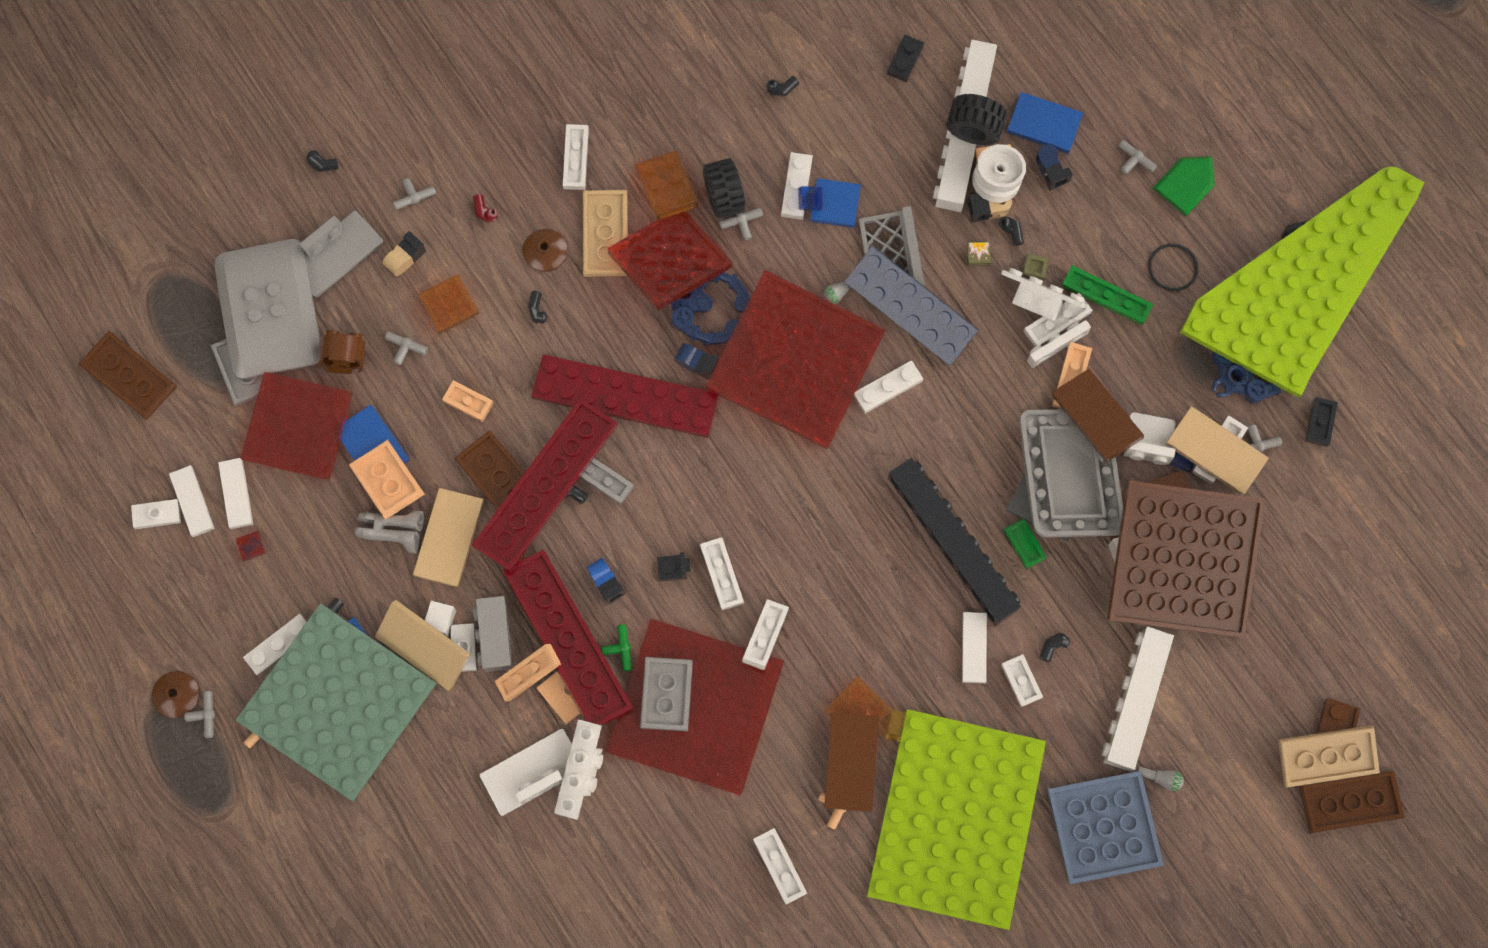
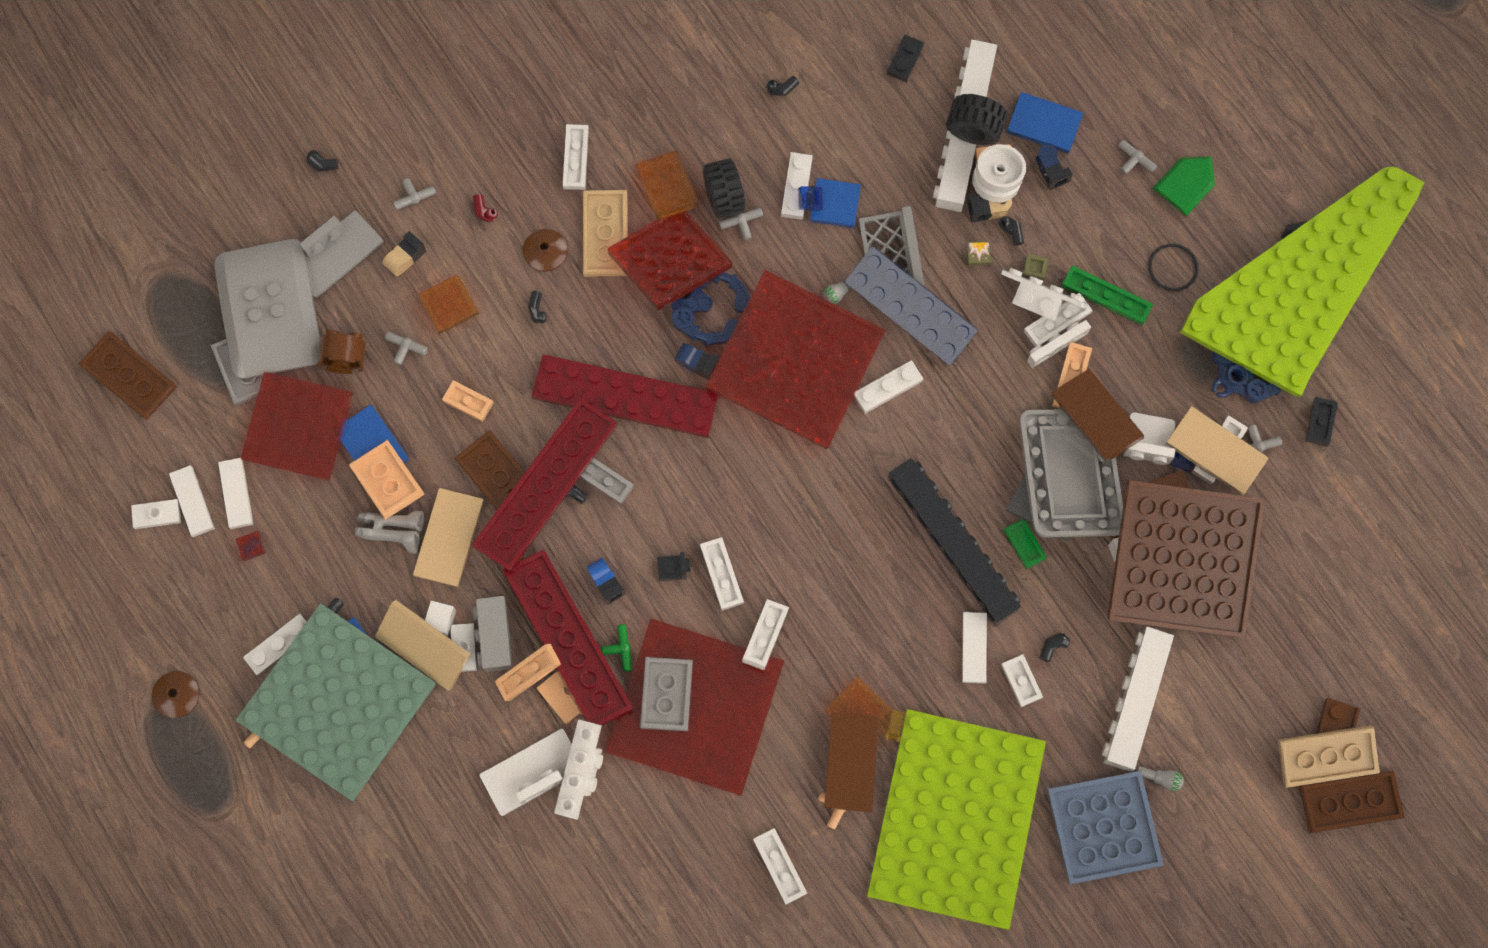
light grey piece [184,691,215,738] -> none

